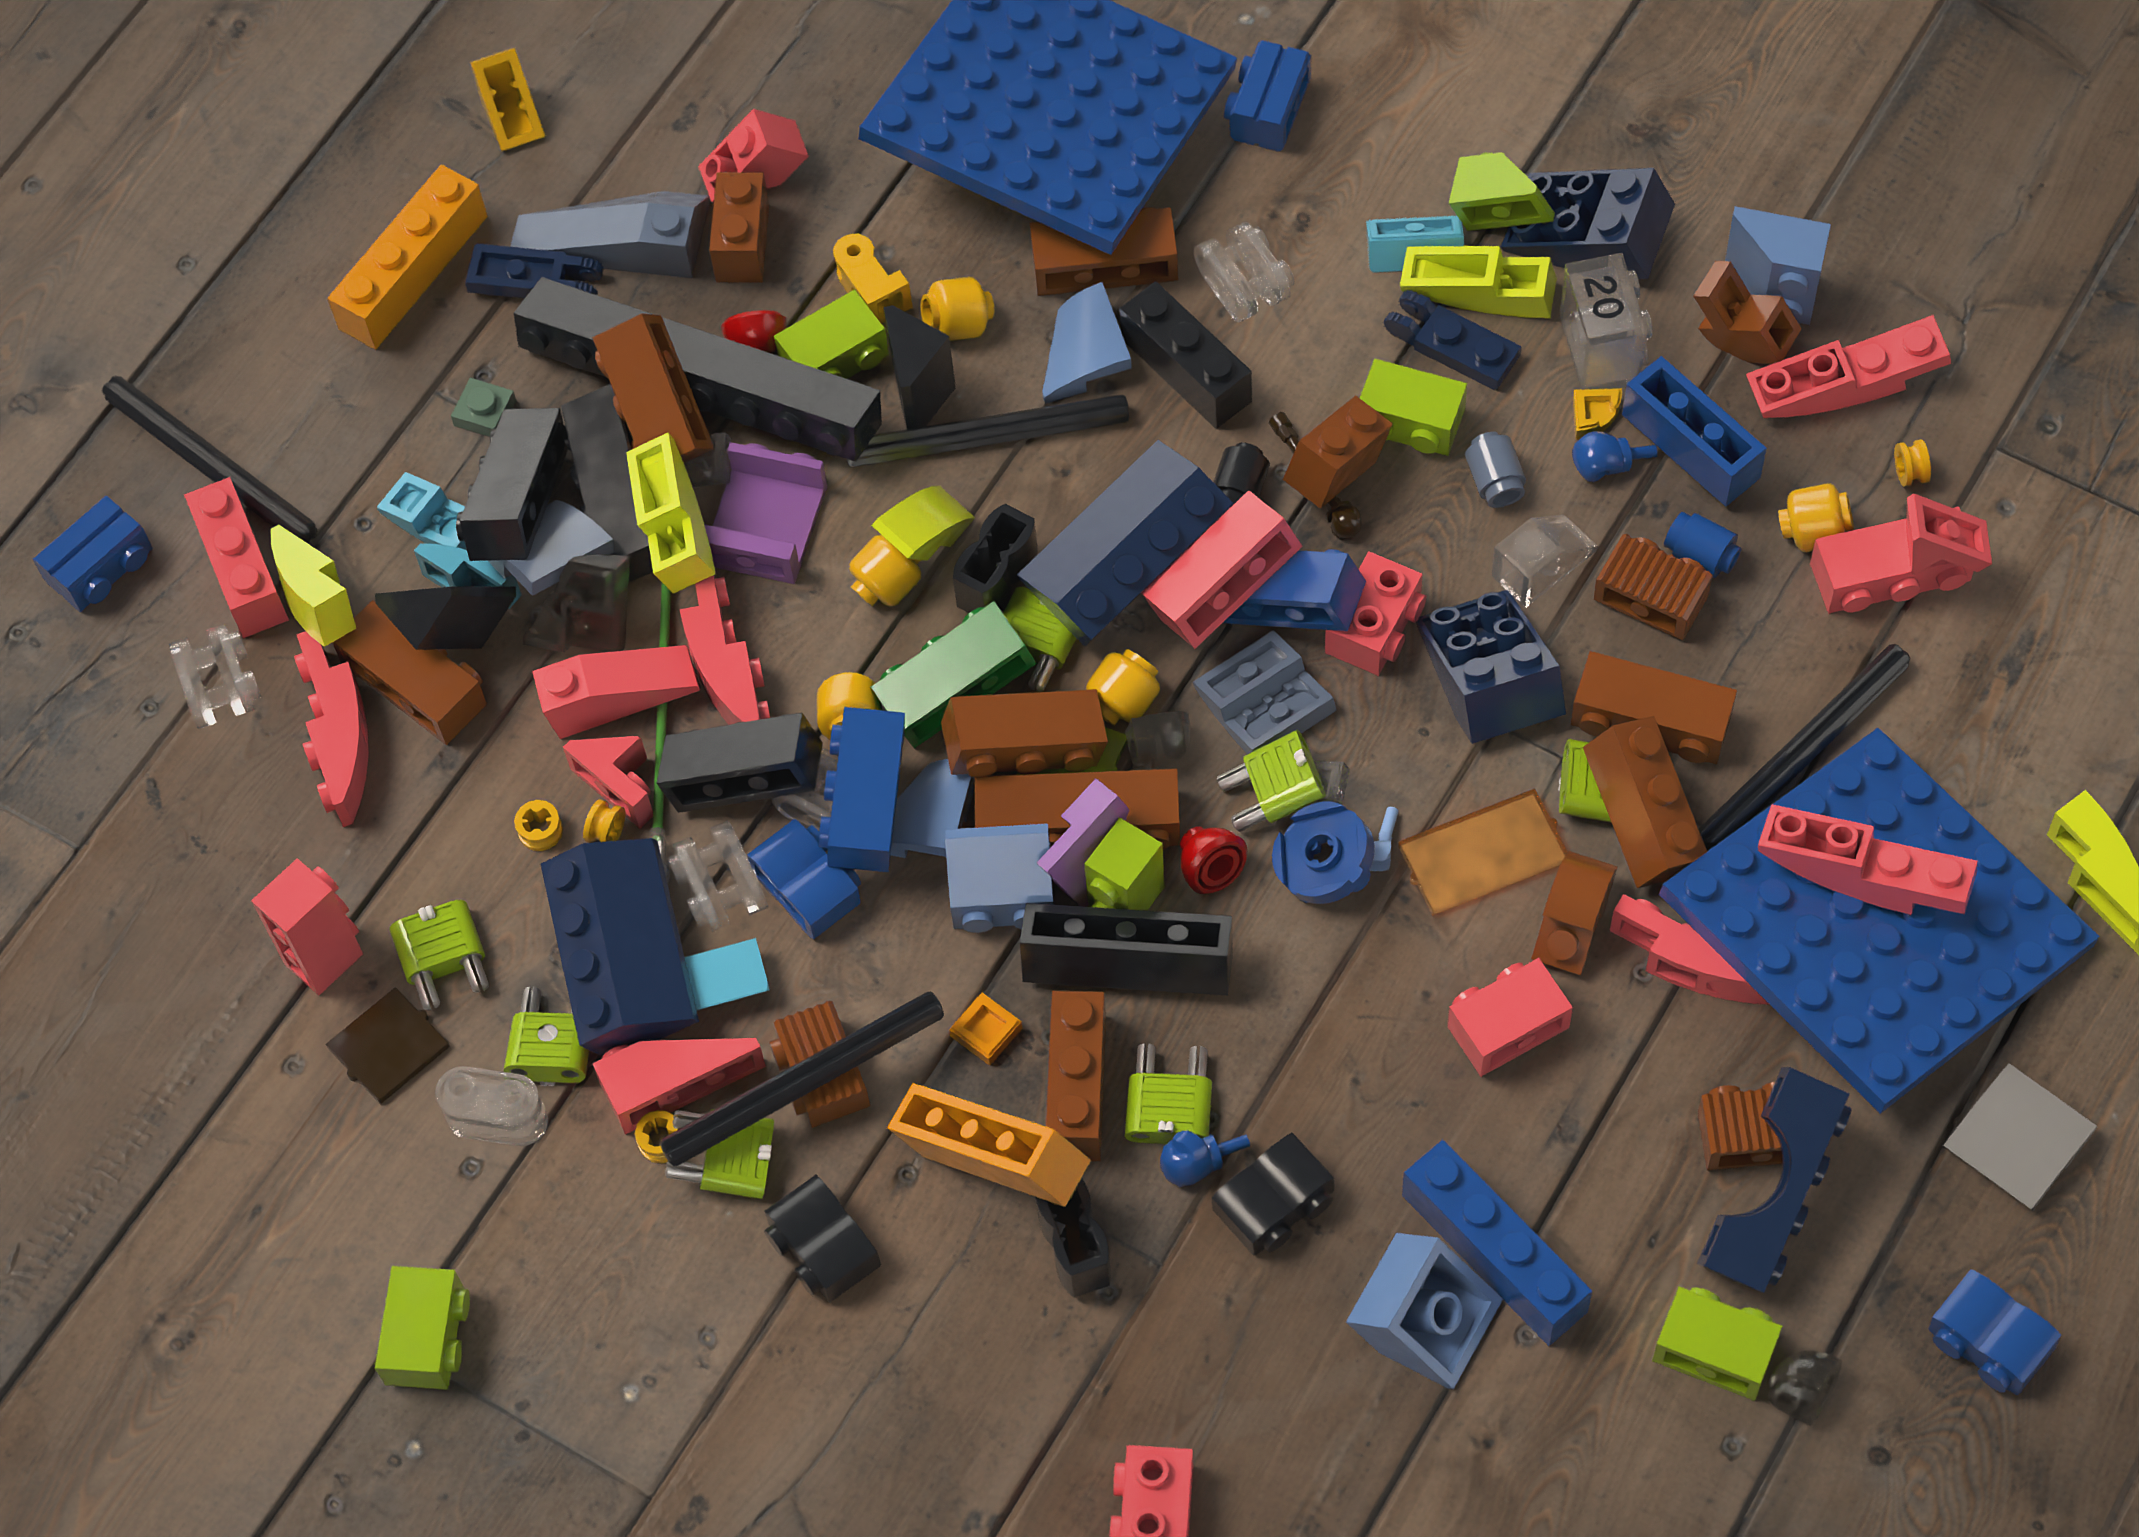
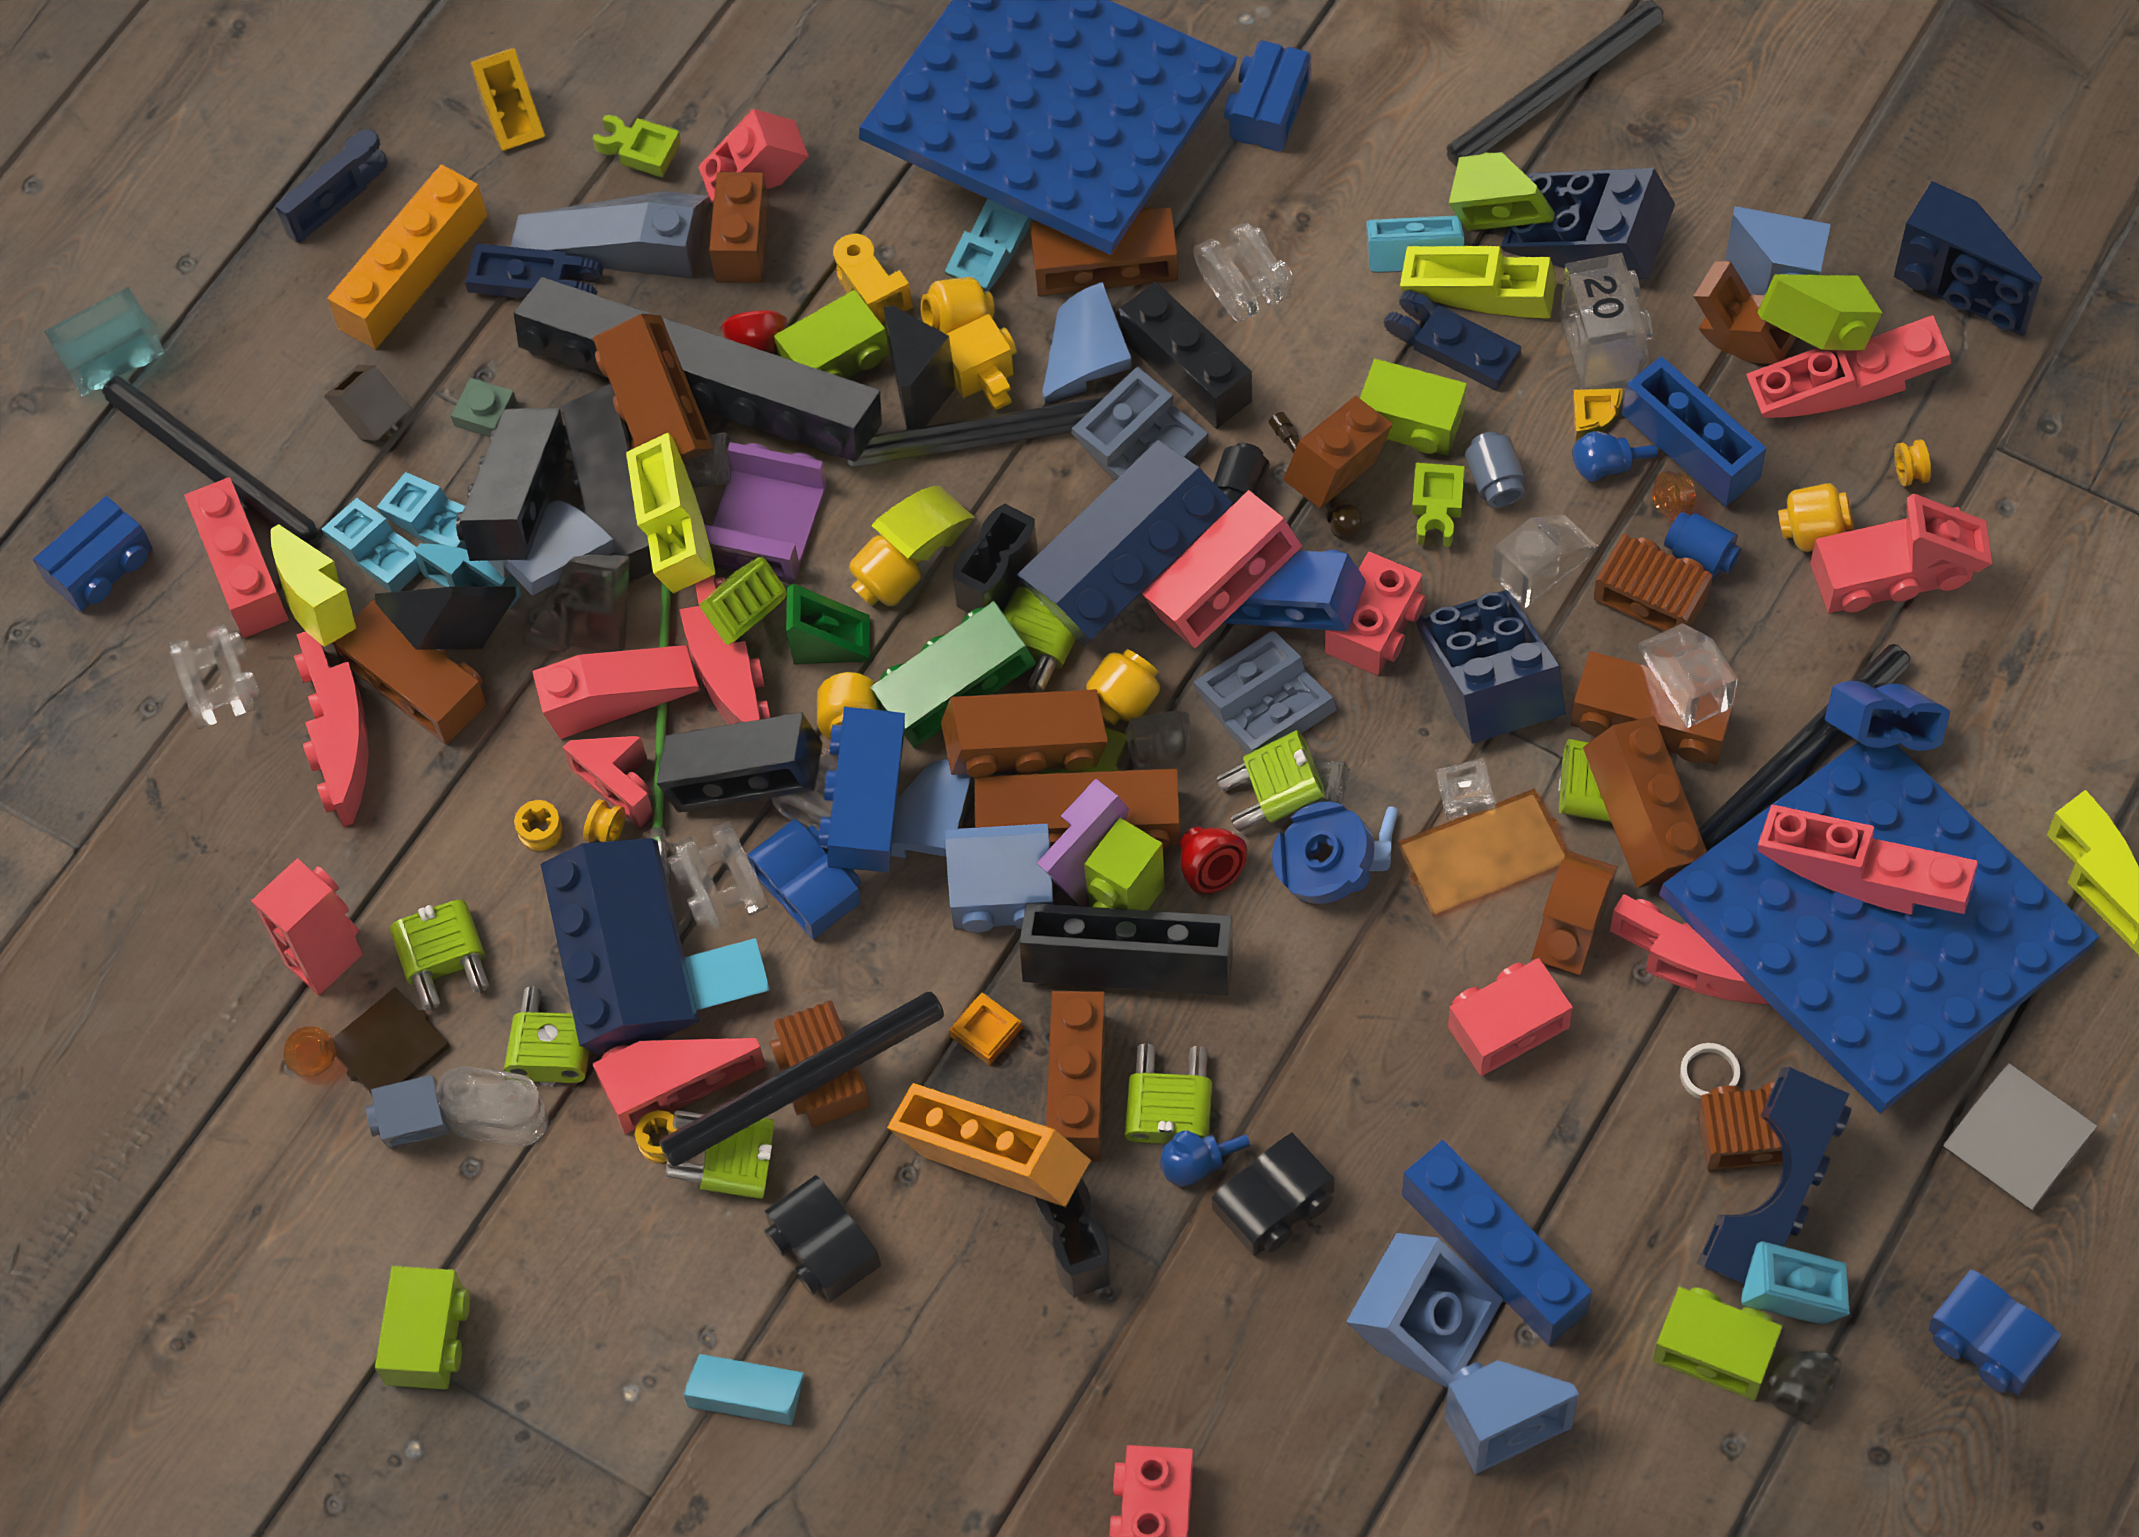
none -> clear light blue brick [44,287,165,396]
none -> dark blue hinge [274,129,388,243]
none -> clear orange plate [283,1026,336,1077]
none -> medium azure slope [322,498,421,592]
none -> dark brown brick [324,365,411,441]
none -> sand blue brick [366,1075,450,1148]
none -> lime plate [592,115,682,178]
none -> medium azure slope [684,1354,804,1426]
none -> lime slope [699,557,787,645]
none -> green slope [786,584,870,664]
none -> medium azure slope [944,199,1033,291]
none -> yellow brick [946,314,1017,411]
none -> sand blue slope [1072,367,1209,480]
none -> lime plate [1412,463,1465,547]
none -> clear tile [1435,758,1497,820]
none -> medium blue slope [1445,1360,1579,1475]
none -> black axle [1446,0,1663,167]
none -> clear slope [1638,623,1738,728]
none -> clear orange plate [1652,471,1696,520]
none -> white piece [1680,1043,1740,1100]
none -> medium azure slope [1741,1242,1850,1325]
none -> lime slope [1757,274,1882,350]
none -> blue brick [1825,681,1950,751]
none -> dark blue slope [1893,181,2043,336]

